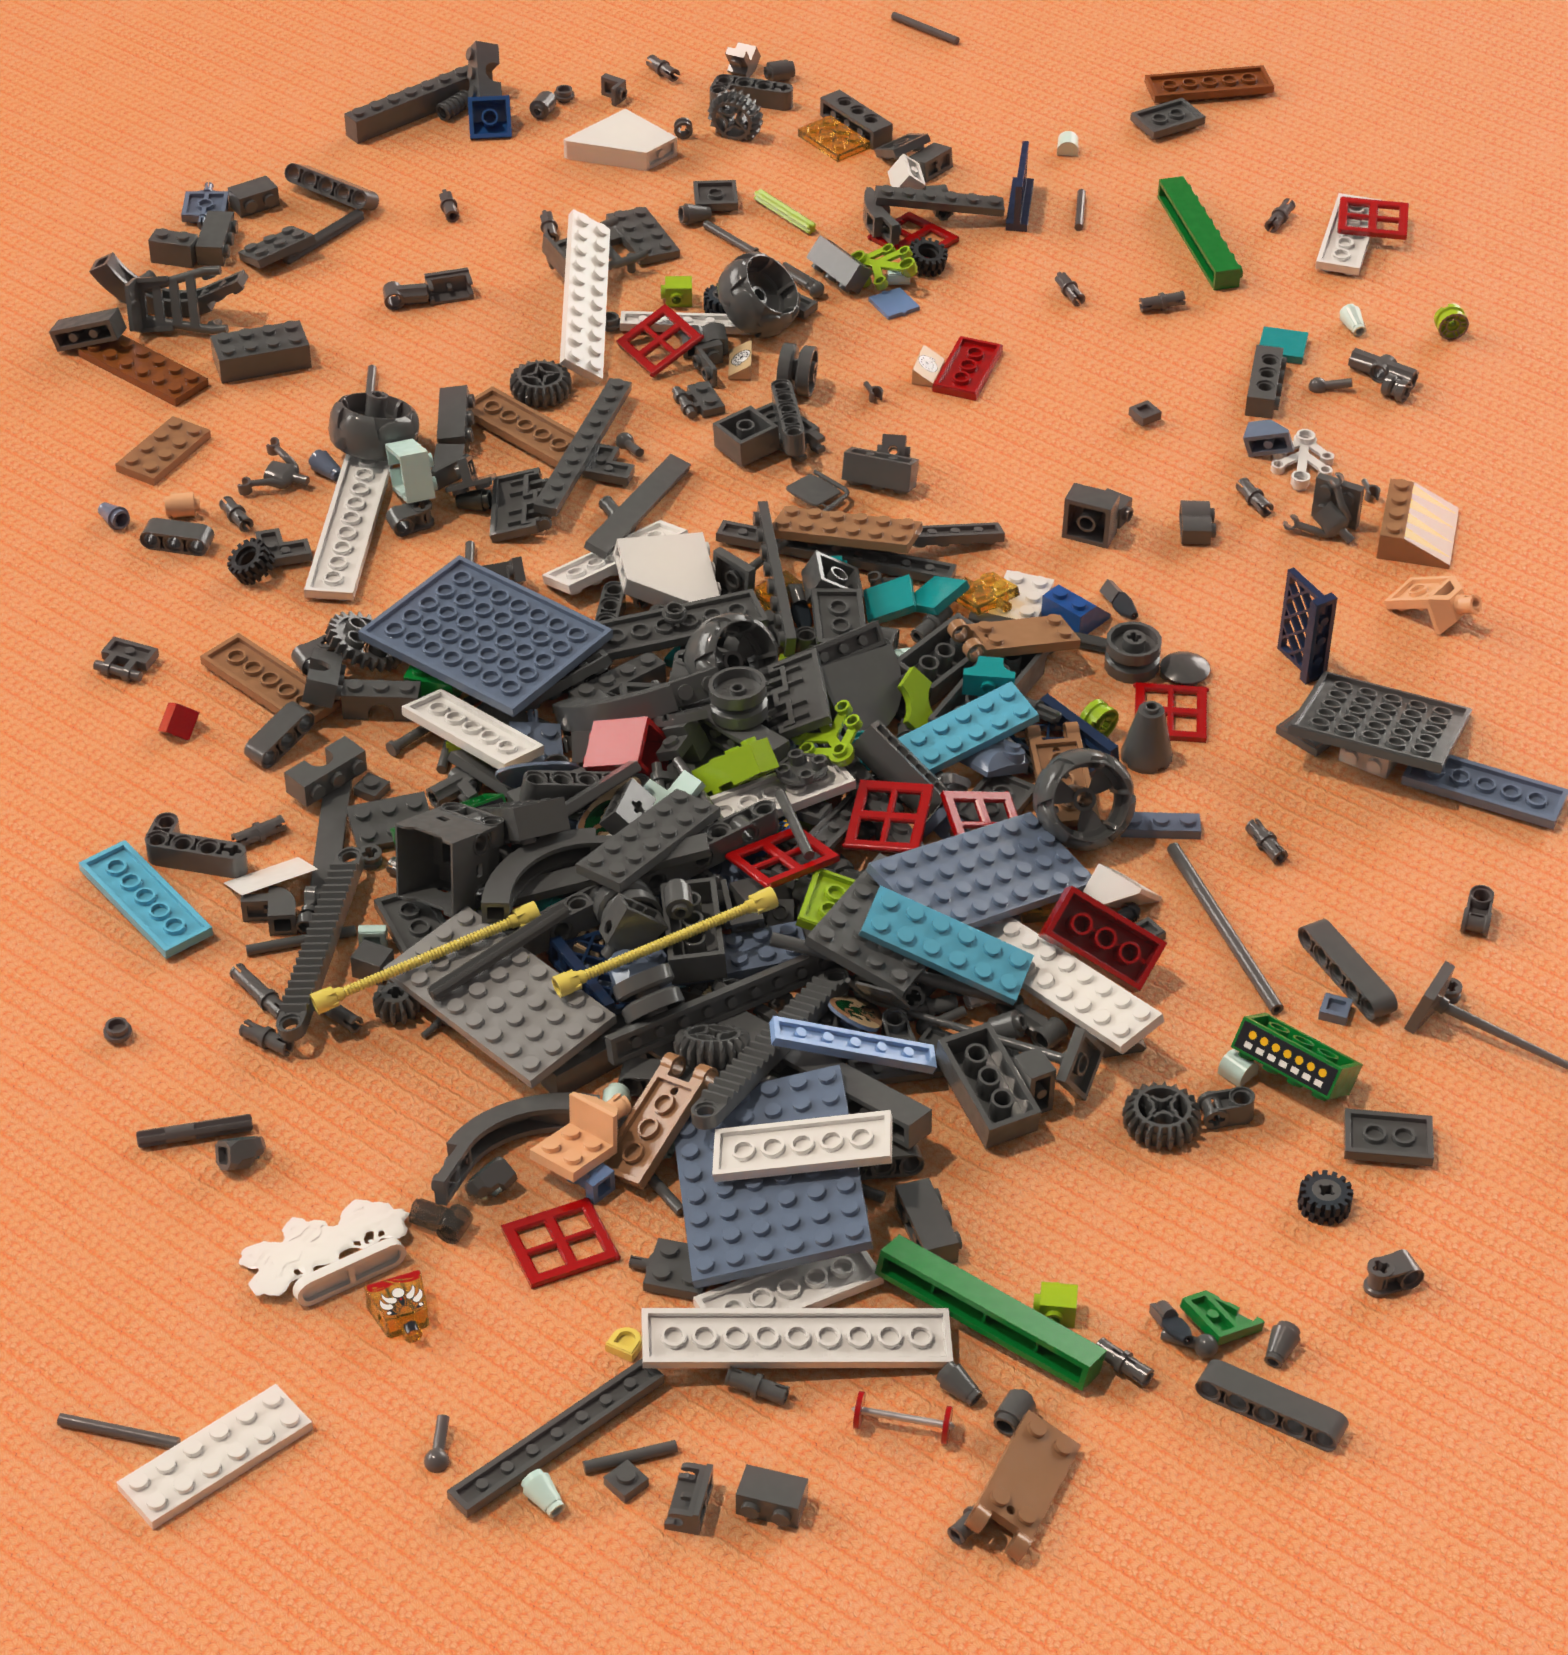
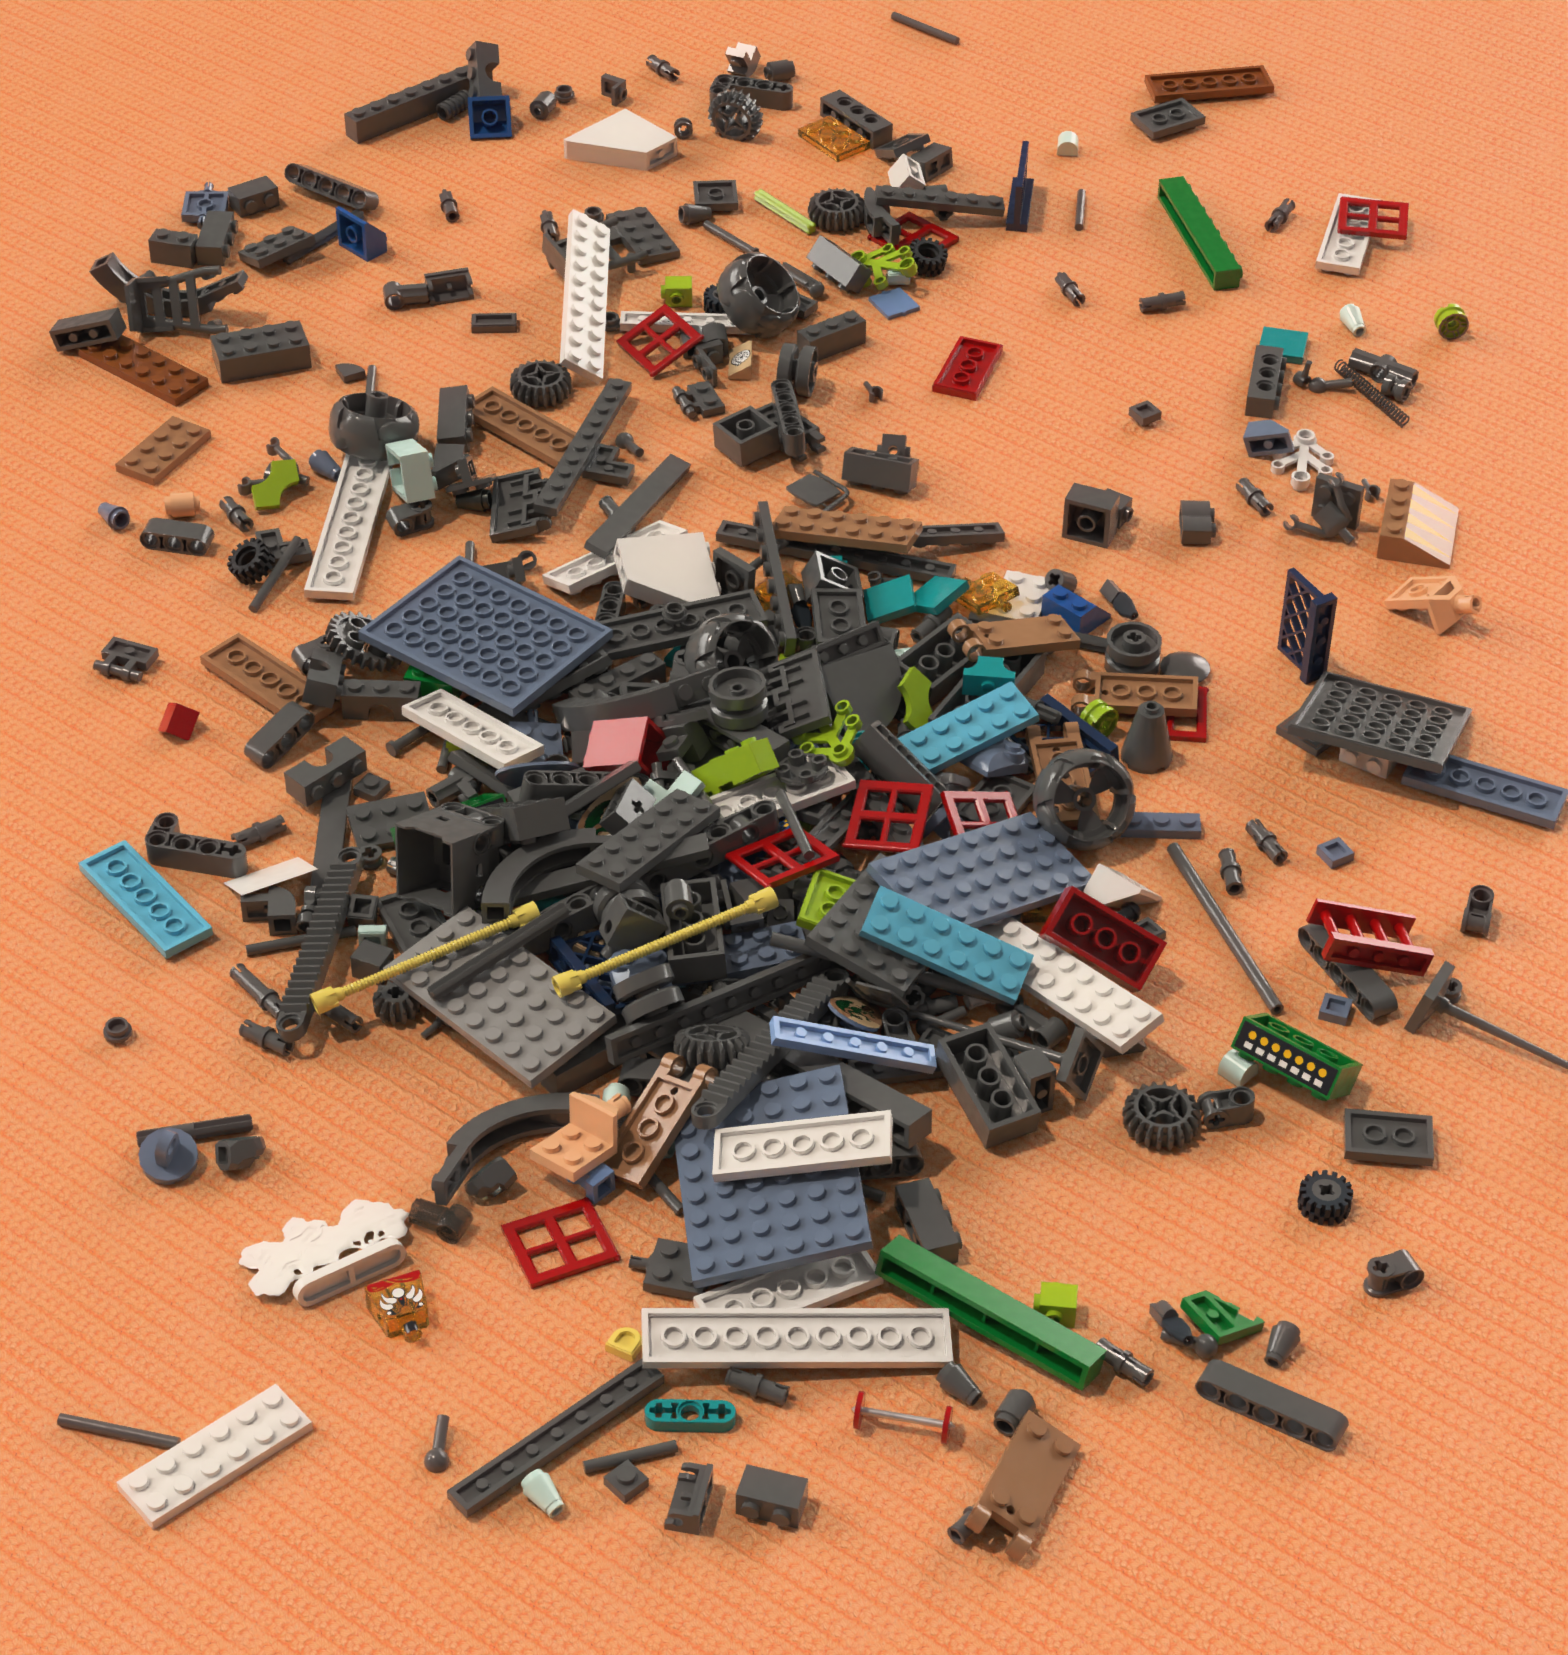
tan slope [912,345,945,387] -> none
none -> sand blue tile [138,1127,199,1185]
none -> dark grey bar [248,536,303,613]
none -> lime tile [251,459,299,511]
none -> dark grey tile [335,363,366,383]
none -> blue slope [336,206,387,262]
none -> dark grey slope [346,894,379,928]
none -> dark grey tile [471,313,517,333]
none -> dark grey hinge [518,550,537,570]
none -> dark grey plate [584,206,604,223]
none -> teal beam [645,1399,736,1433]
none -> dark grey brick [797,310,866,361]
none -> dark grey gear [808,188,864,233]
none -> dark grey piece [1045,569,1077,592]
none -> medium nougat hinge [1071,669,1198,717]
none -> dark grey pin [1218,848,1243,895]
none -> dark grey hand [1293,360,1312,387]
none -> red fence [1306,898,1434,977]
none -> sand blue tile [1316,837,1355,869]
none -> dark grey piece [1334,359,1410,428]

